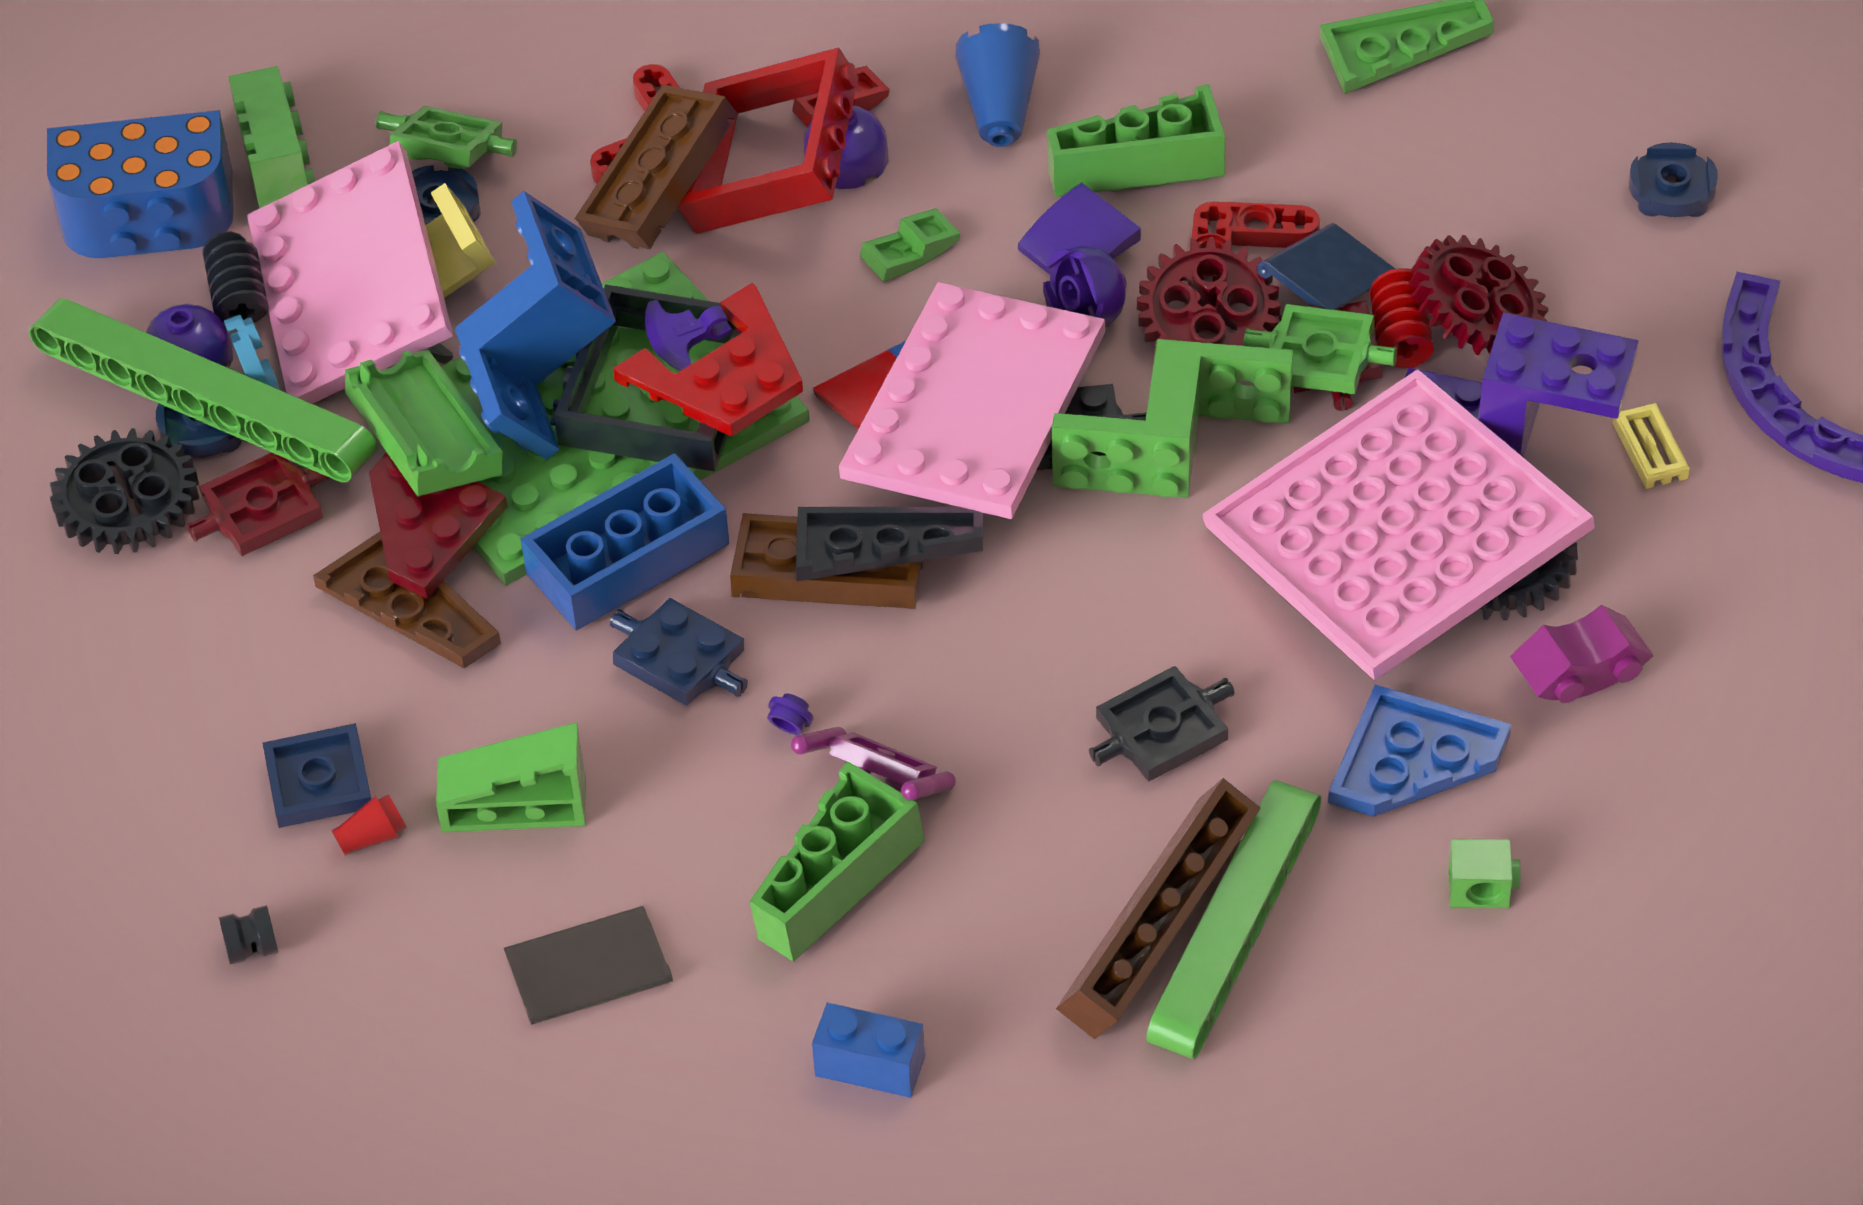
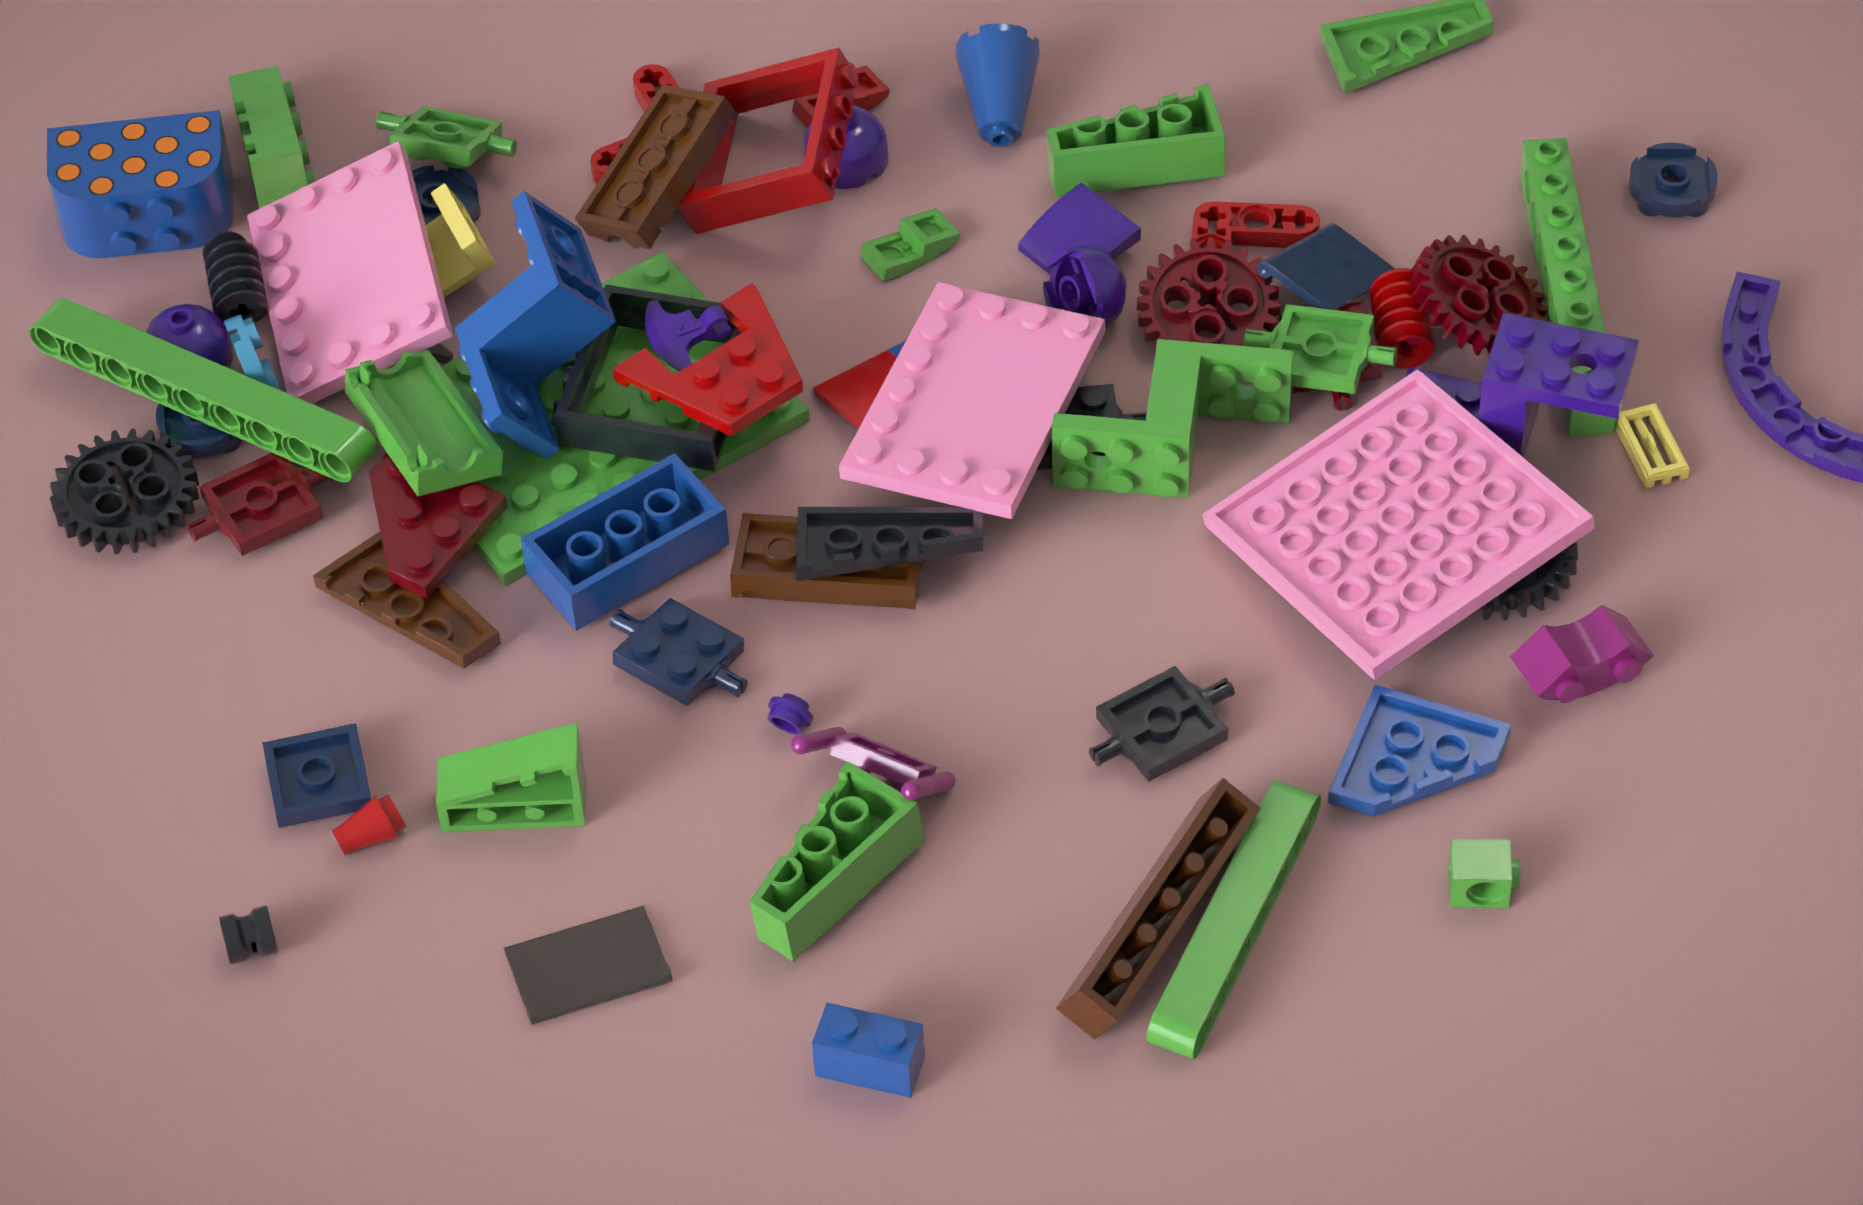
none -> bright green brick [1520,138,1616,437]

